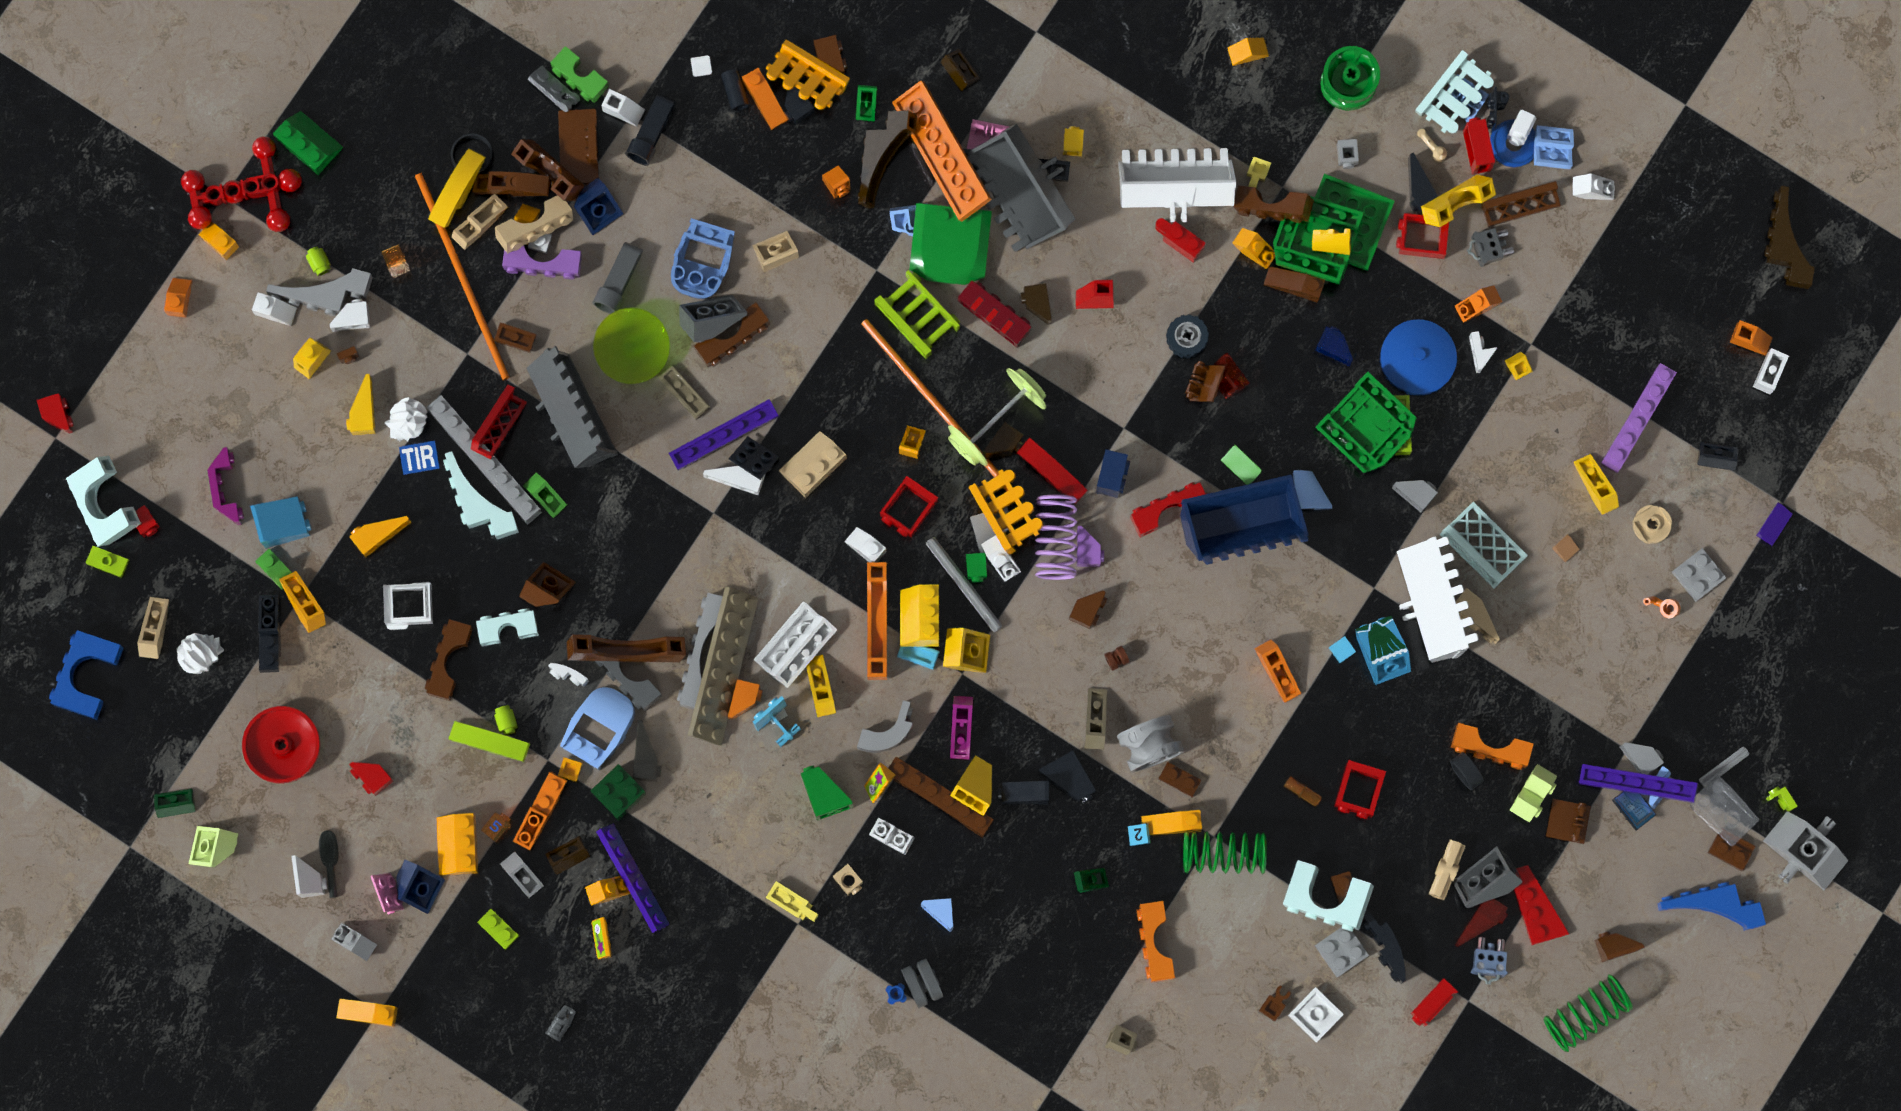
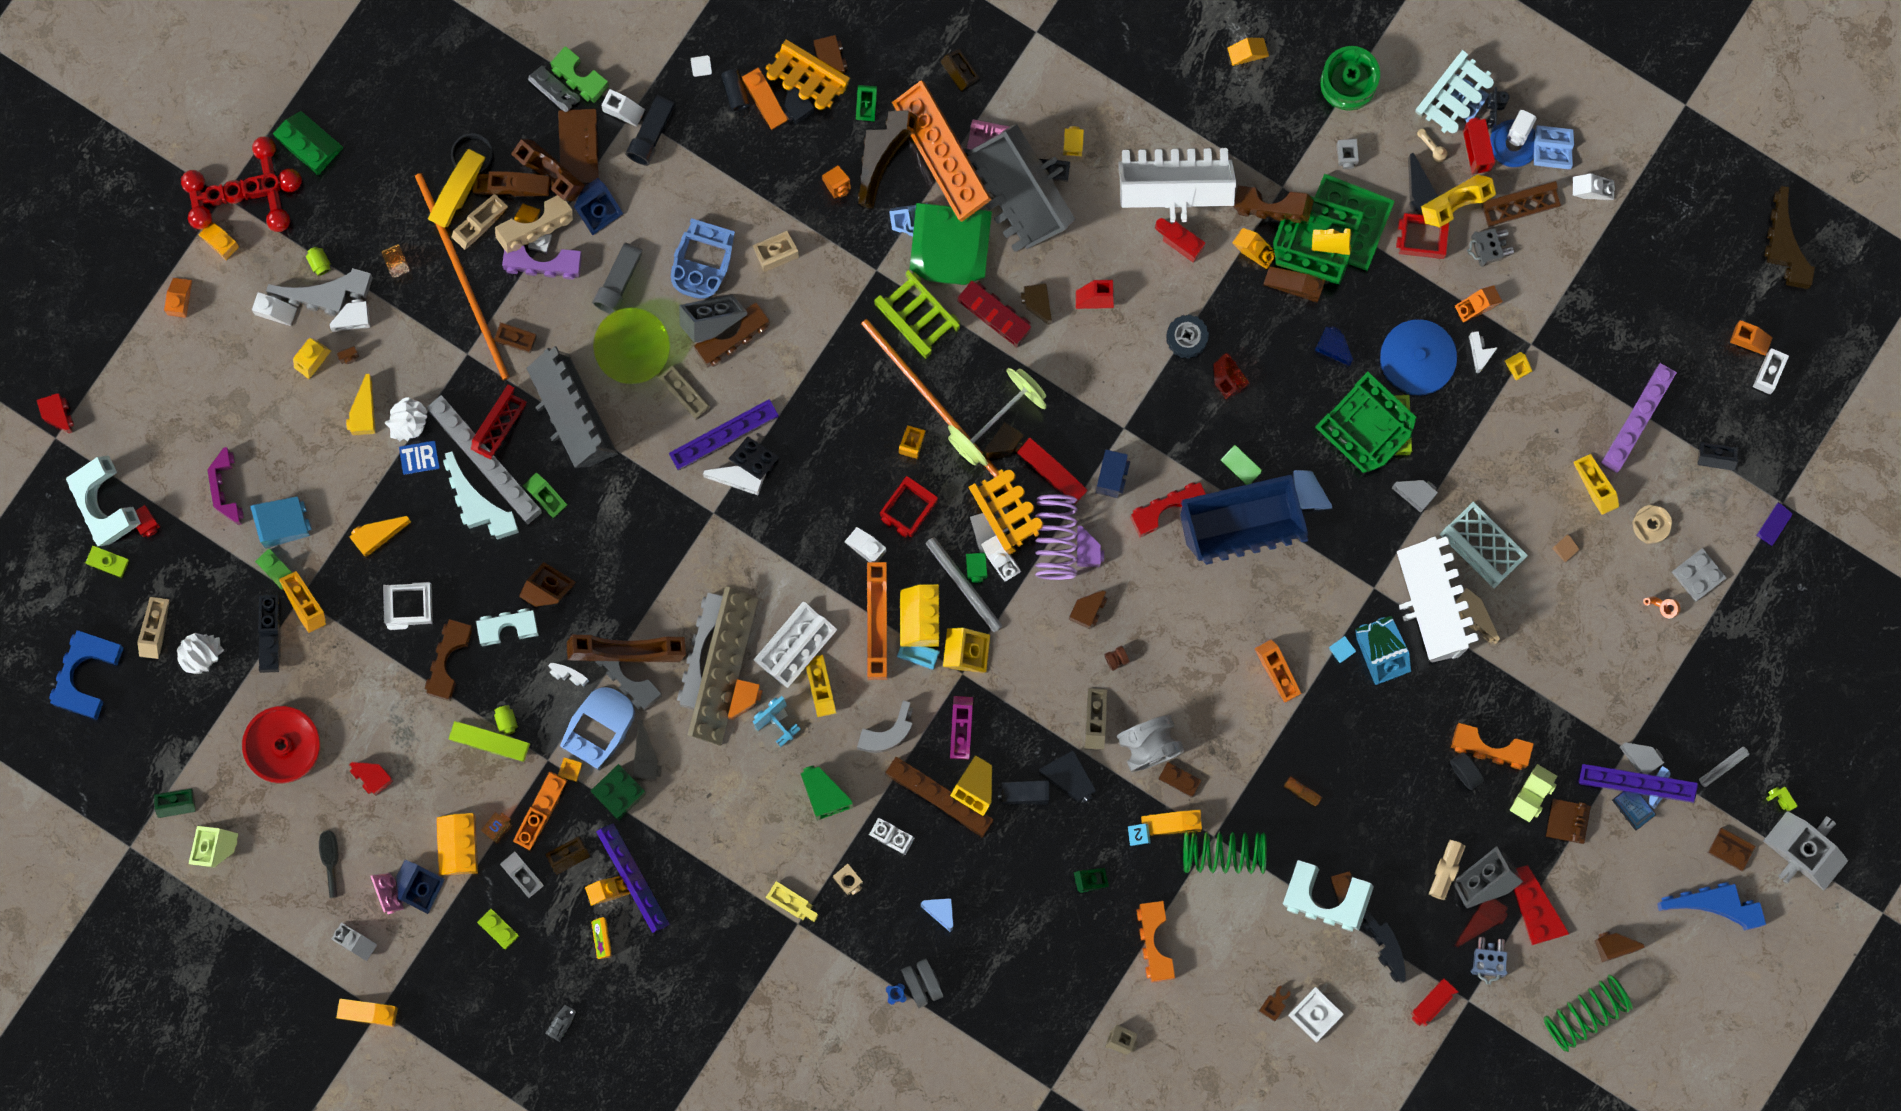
white slope [292,855,327,898] -> none
tan slope [779,431,847,498] -> none
slope [864,763,895,803] -> none
reddish brown hinge [1185,361,1226,402] -> none
light yellow plate [1247,157,1271,187] -> none
light grey plate [1315,927,1369,978] -> none
red window [1334,760,1386,819] -> none
clear slope [1690,775,1759,847] -> none

